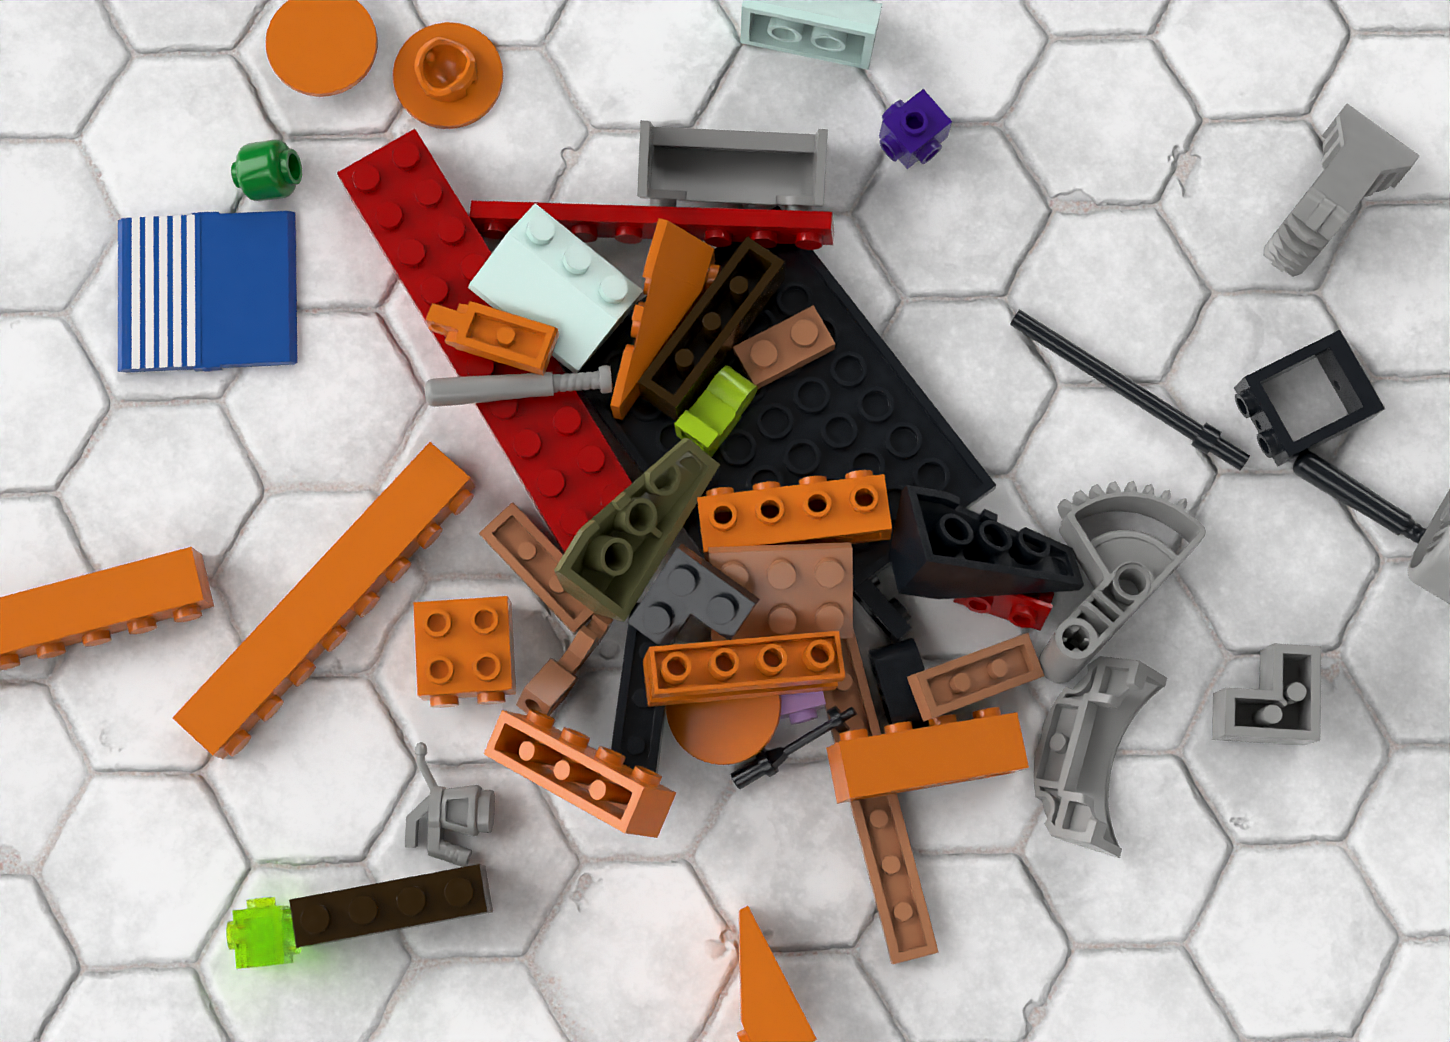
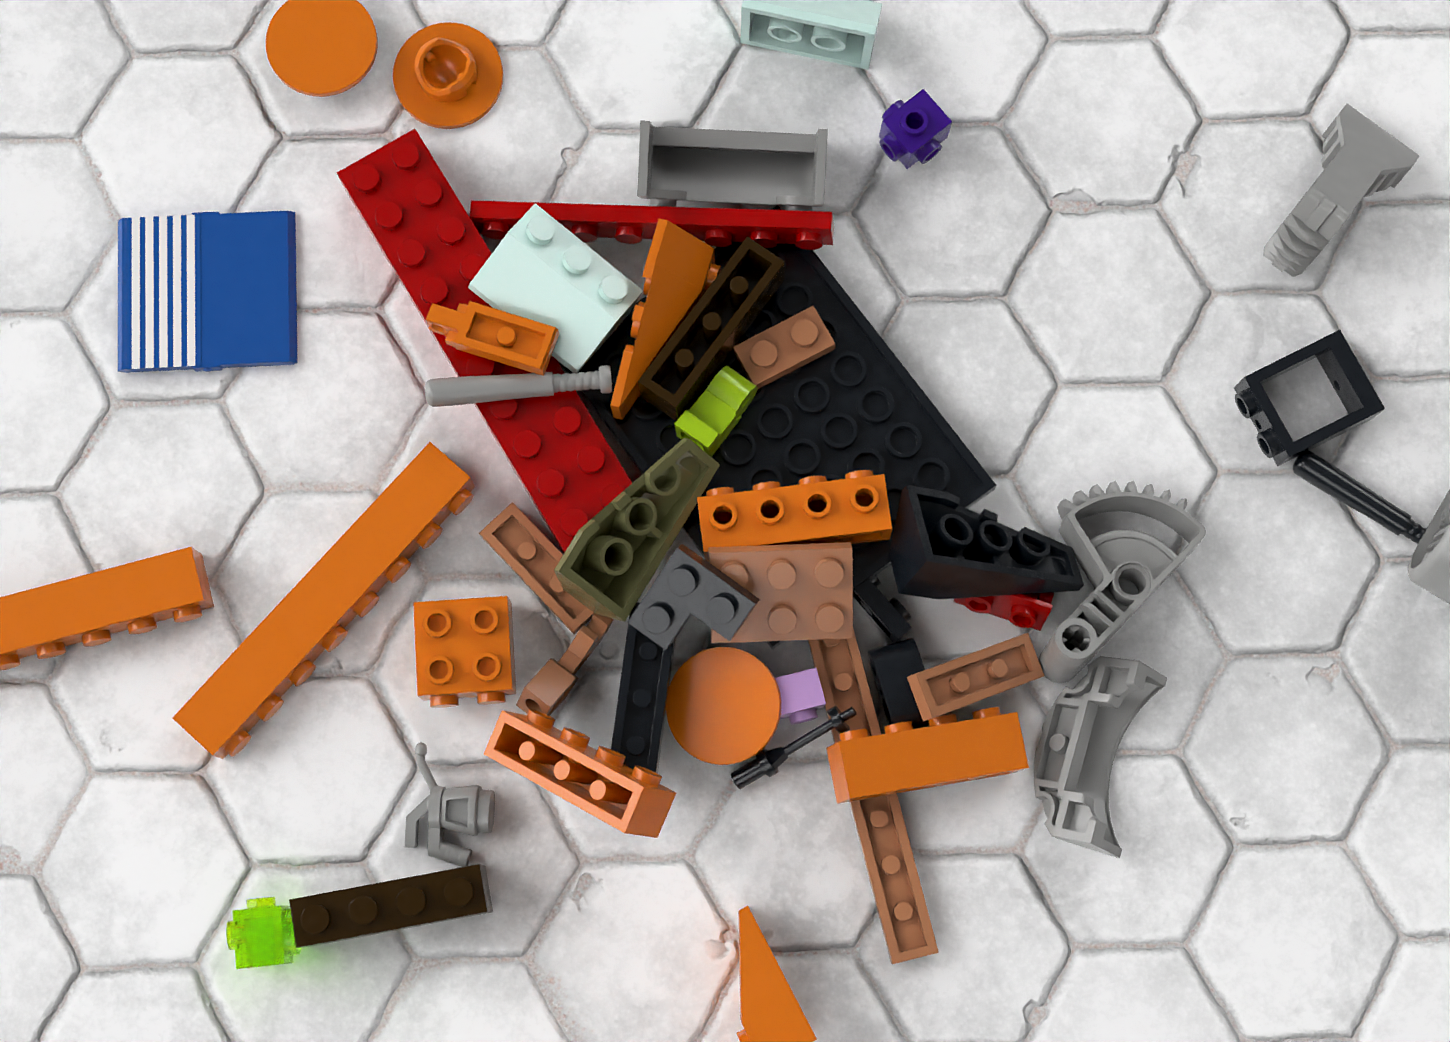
green head [231,140,302,201] -> none
orange brick [643,631,845,707] -> none
black bar [1010,309,1250,471] -> none
light grey brick [1212,643,1321,745] -> none

